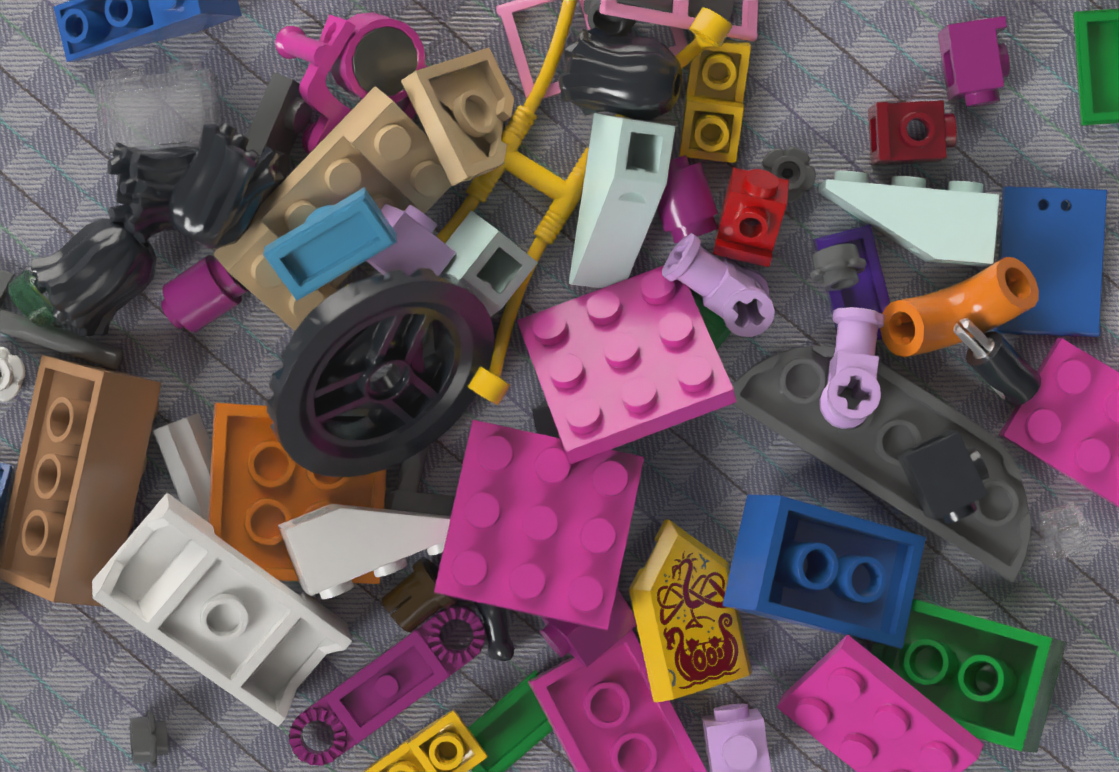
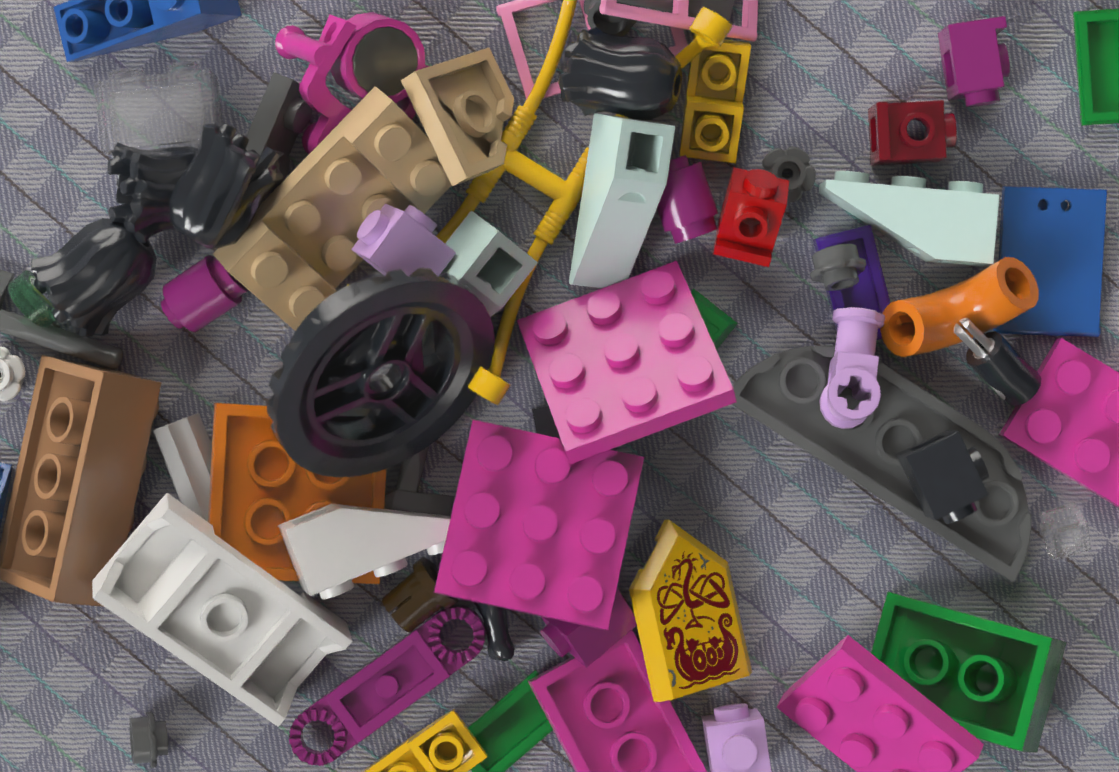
dark azure tile [263,187,397,301] -> none
lavender connector [662,233,775,337] -> none
blue slope [722,494,926,649] -> none

